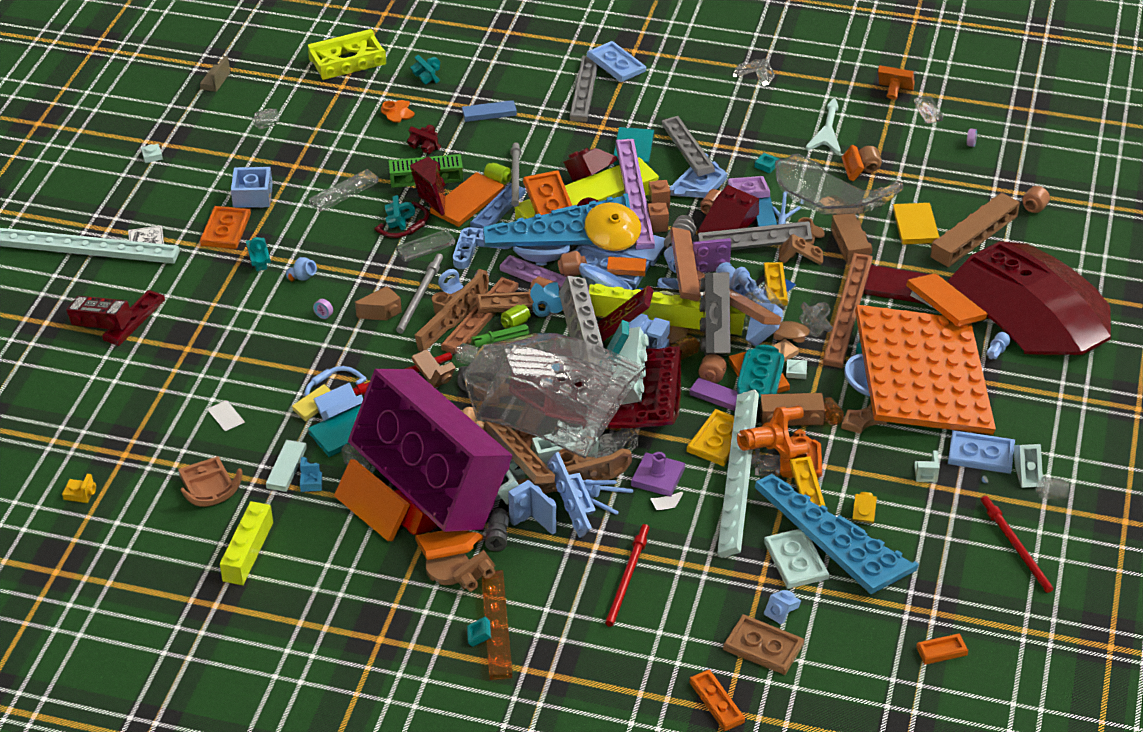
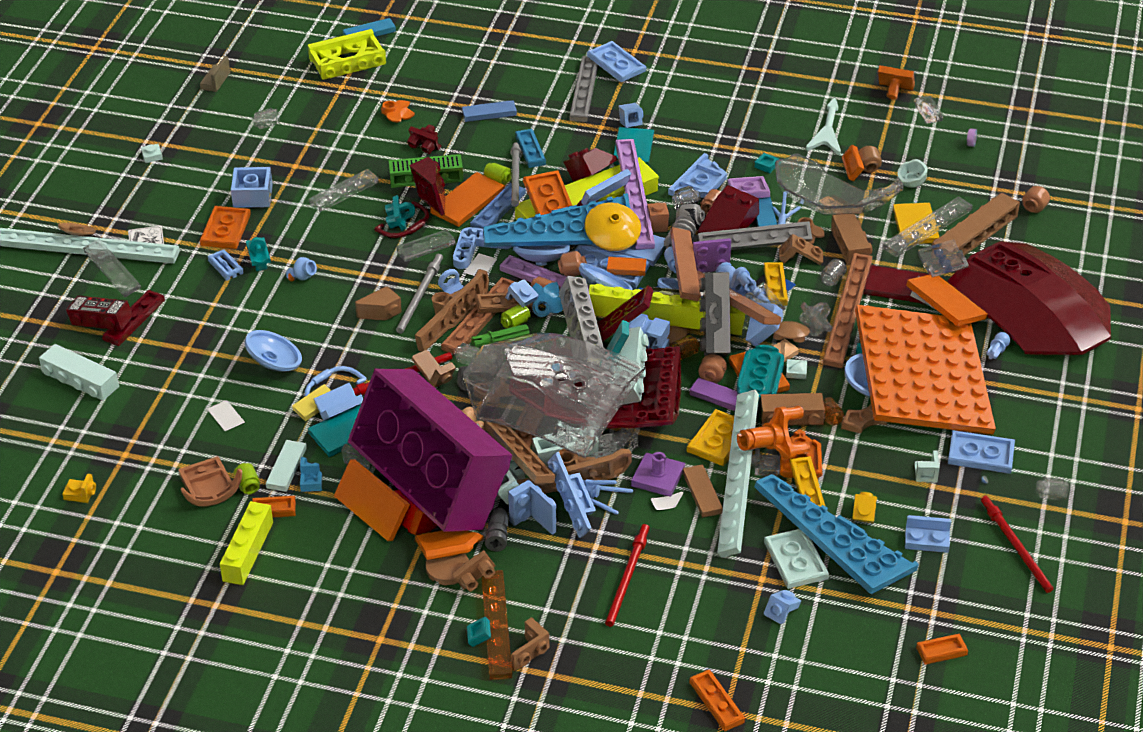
lavender tile [313,299,333,319] -> none
teal hips [410,55,440,85] -> none
nougat brick [648,180,670,209] -> none
light grey tile [662,116,715,177] -> none
medium nougat tile [723,614,805,675] -> none
clear bracket [732,58,775,86] -> none
light aqua slope [1014,444,1043,488] -> none
none -> light aqua brick [39,344,119,401]
none -> medium nougat dish [58,223,96,236]
none -> clear tile [83,239,141,297]
none -> light blue tile [208,249,244,281]
none -> lime brick [234,463,260,495]
none -> light blue dish [245,330,302,372]
none -> orange tile [252,496,296,517]
none -> dark azure tile [343,18,396,37]
none -> white sticker [464,253,497,276]
none -> light blue bracket [505,279,539,307]
none -> medium nougat bracket [511,617,550,670]
none -> dark azure tile [515,129,546,168]
none -> light blue tile [581,169,632,205]
none -> light blue brick [619,103,643,128]
none -> clear head [672,186,700,210]
none -> light grey head [676,204,705,228]
none -> medium nougat tile [683,464,723,518]
none -> clear brick [821,259,847,286]
none -> clear tile [882,196,973,257]
none -> light aqua helmet [898,159,928,188]
none -> light blue bracket [905,515,951,553]
none -> clear slope [918,239,969,277]

